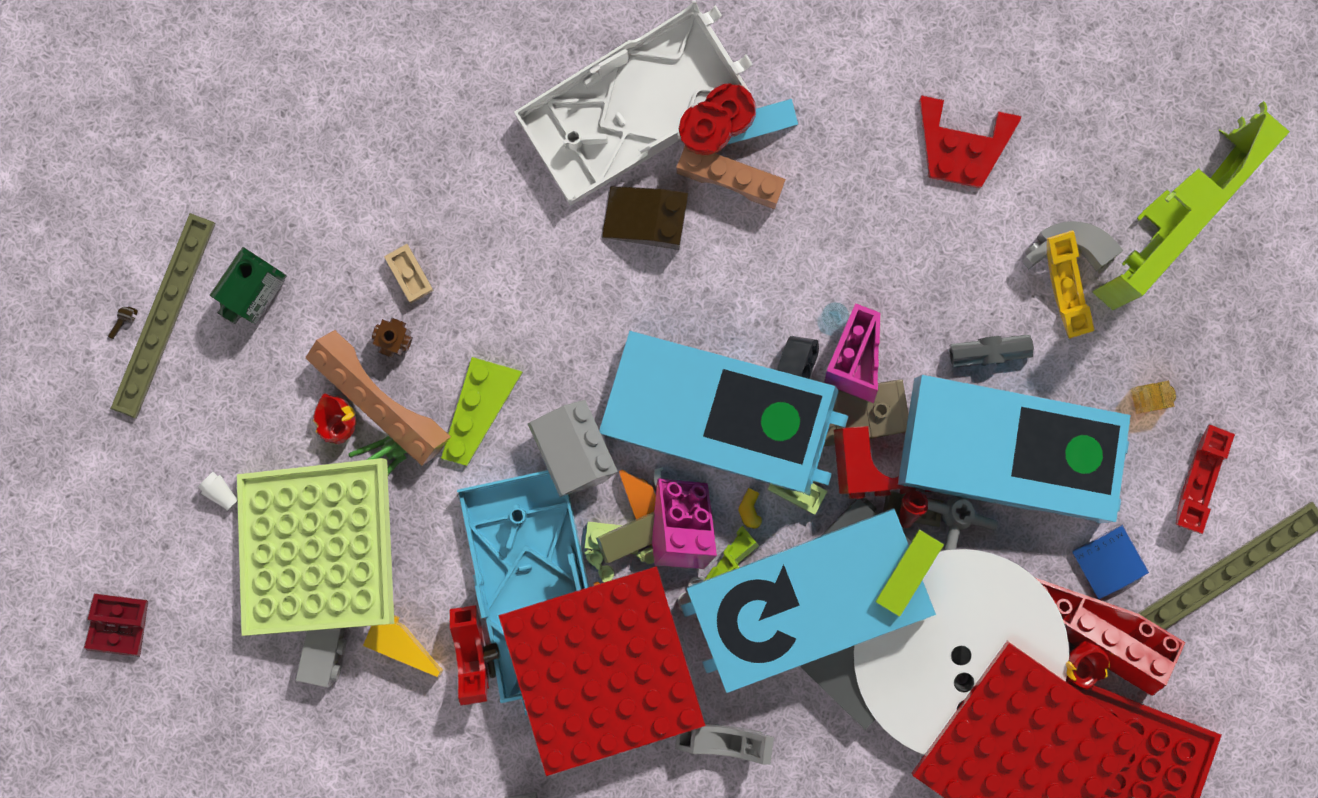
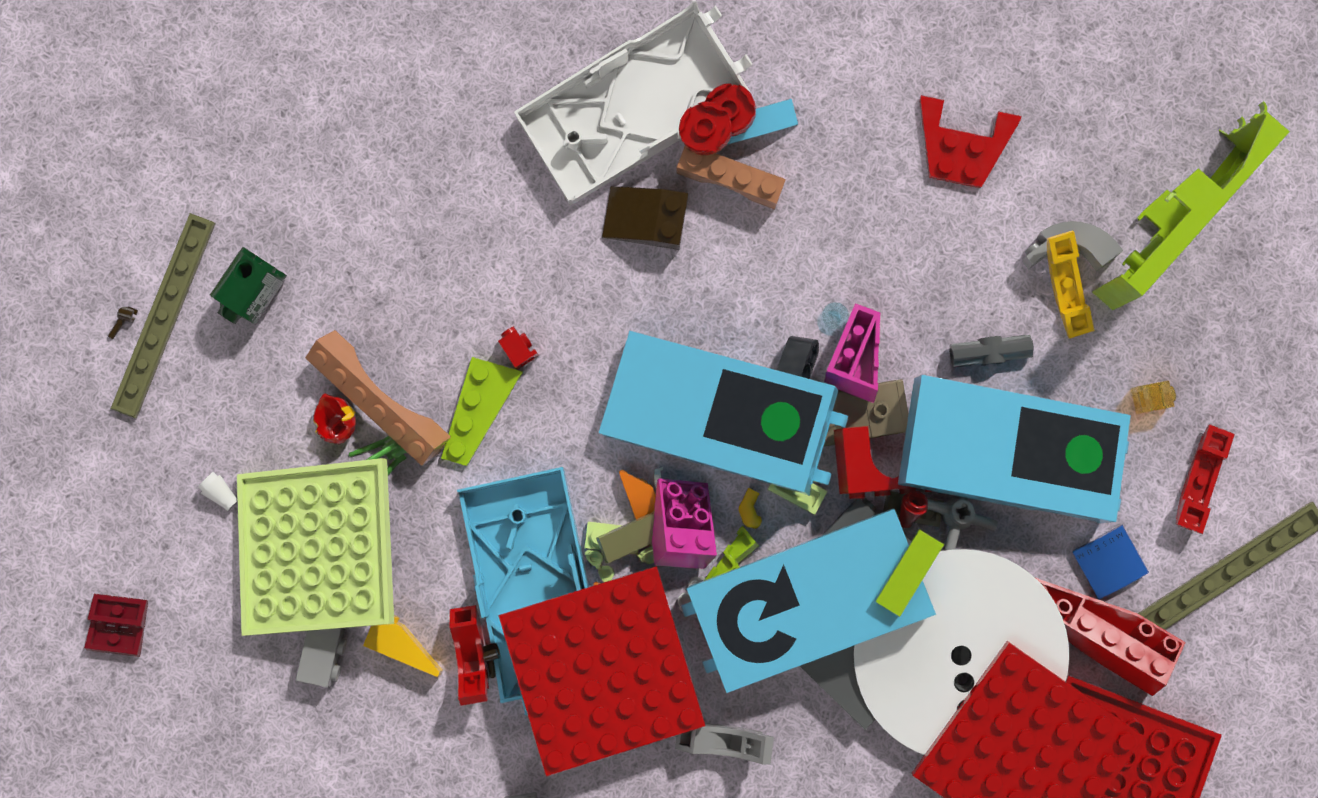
reddish brown brick [372,318,413,358] -> none
tan plate [384,244,434,303] -> none
light grey slope [528,400,618,497] -> none
red hair [1066,641,1110,690] -> none
none -> red brick [498,326,539,370]

